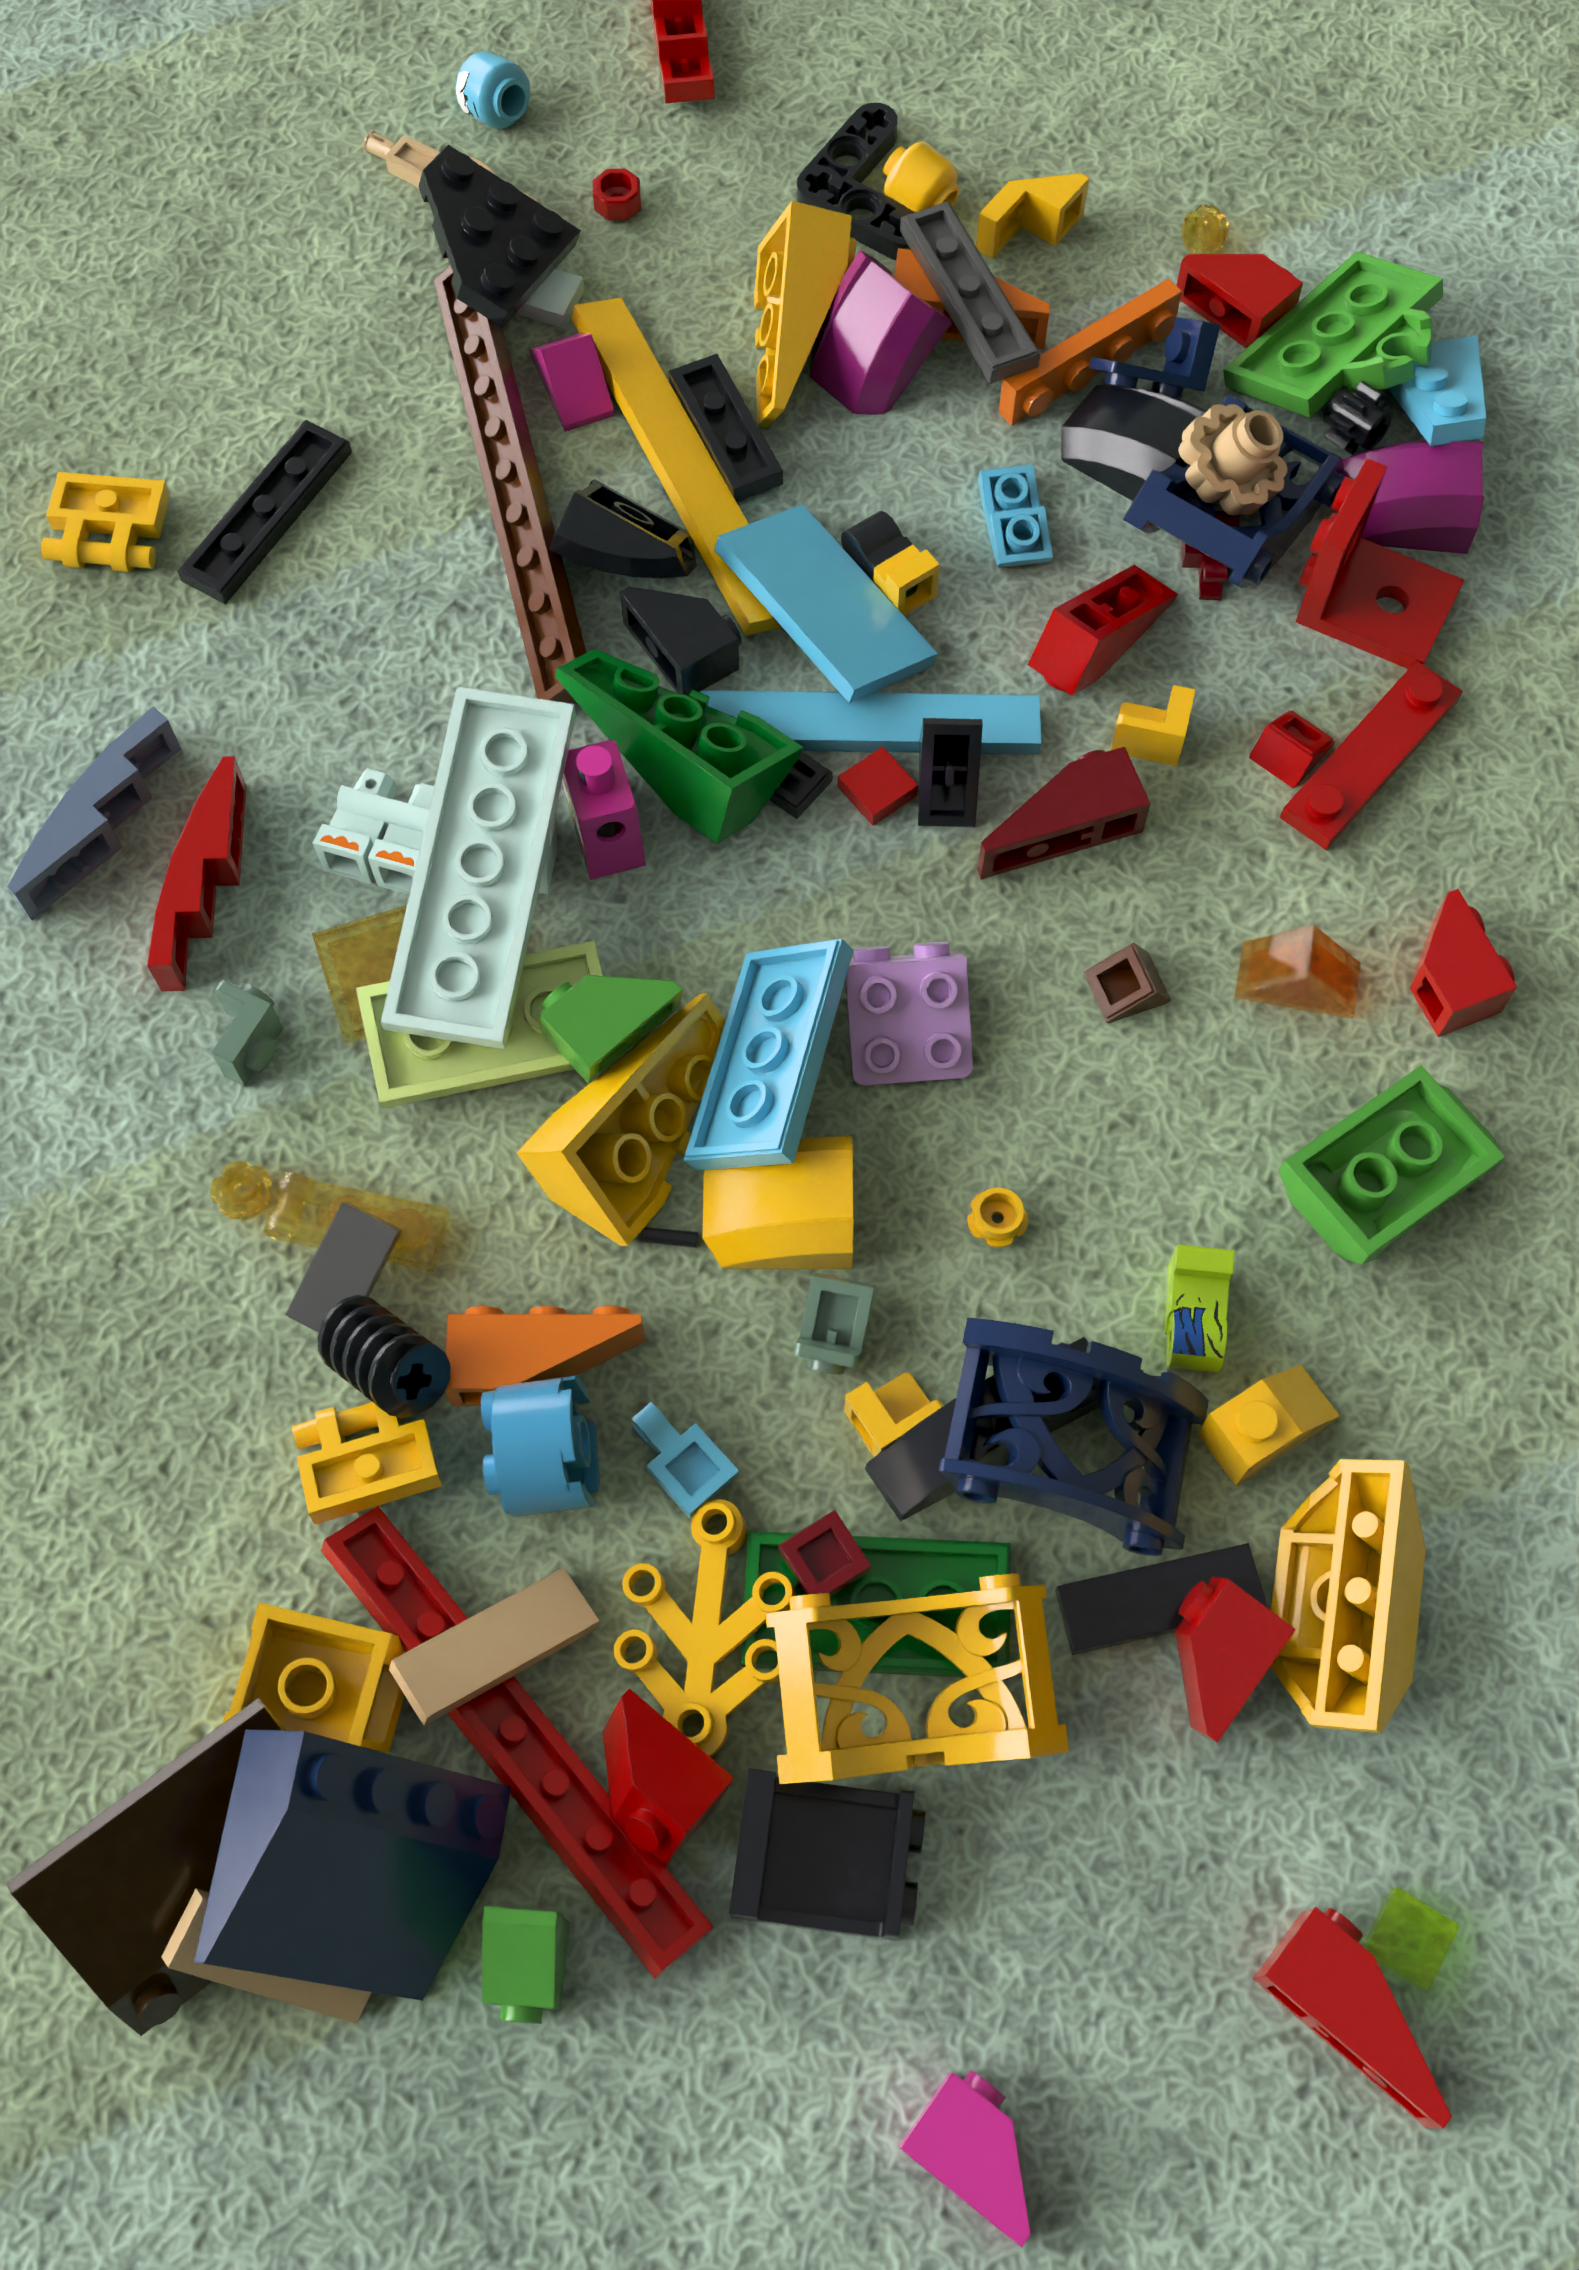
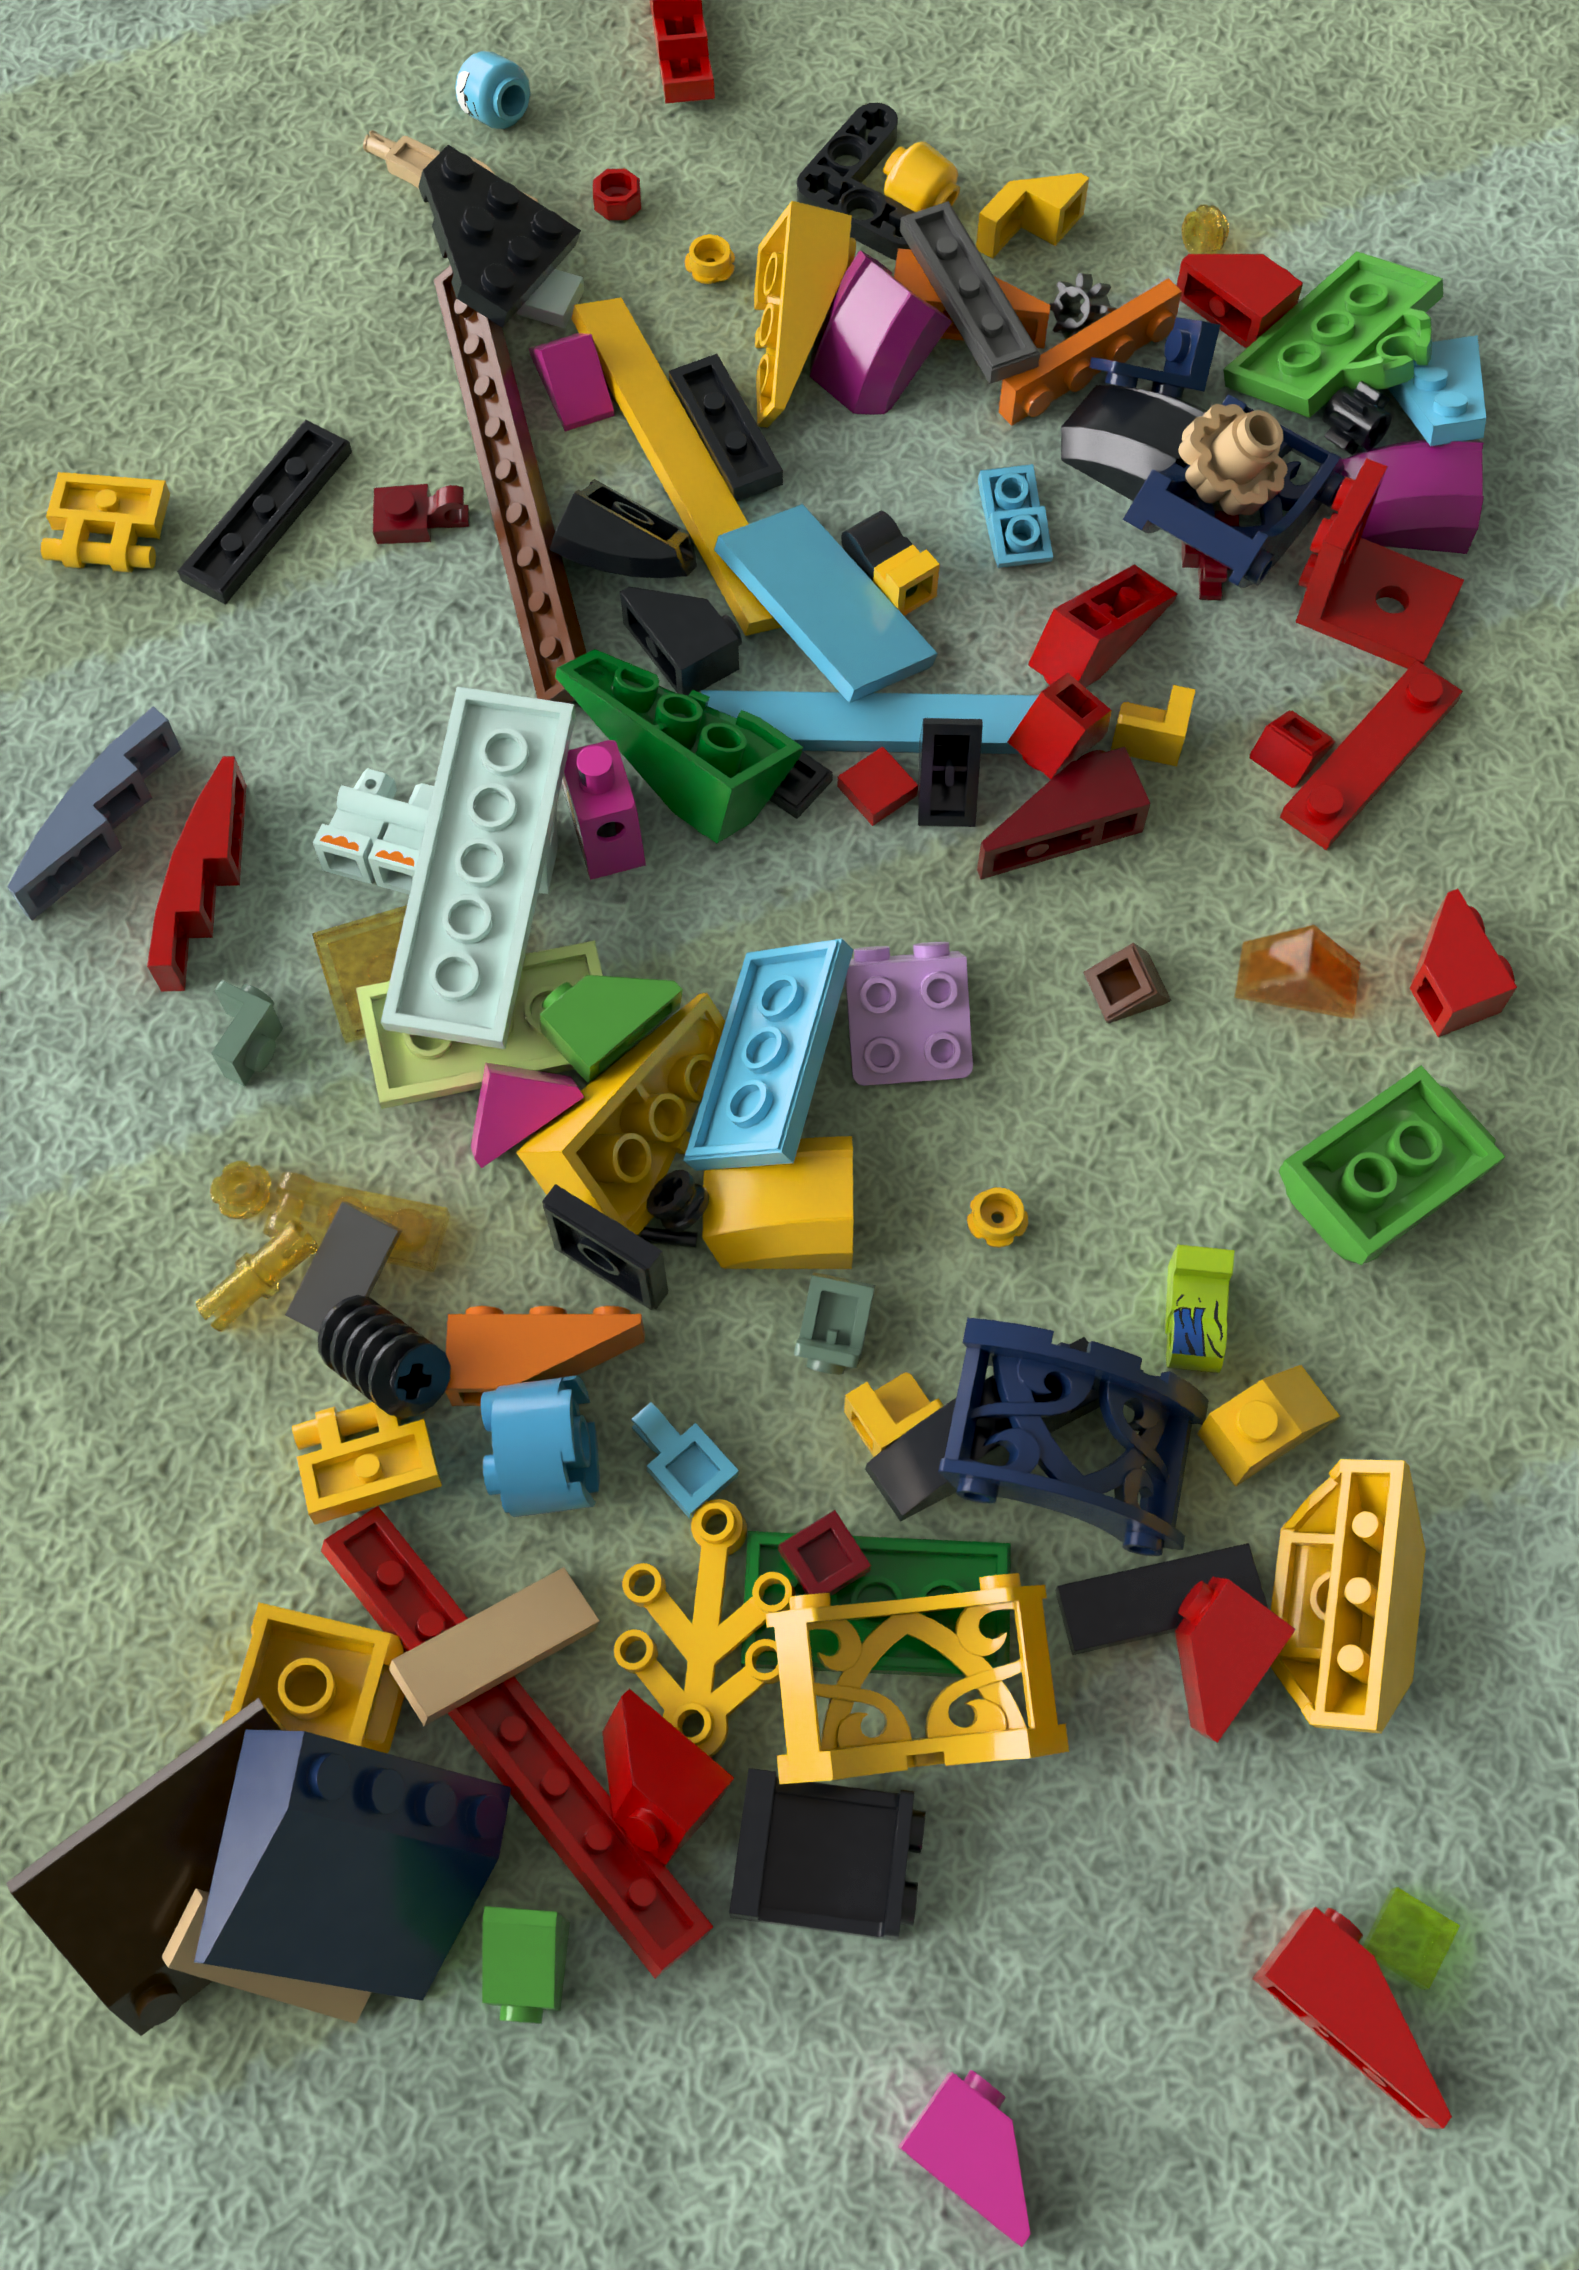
none -> clear yellow pin [196,1219,319,1332]
none -> dark red plate [373,484,469,544]
none -> dark pink slope [471,1062,584,1169]
none -> black plate [542,1184,668,1310]
none -> black bush [646,1170,709,1233]
none -> yellow plate [684,234,735,284]
none -> red slope [1007,673,1112,779]
none -> black gear [1050,273,1117,336]

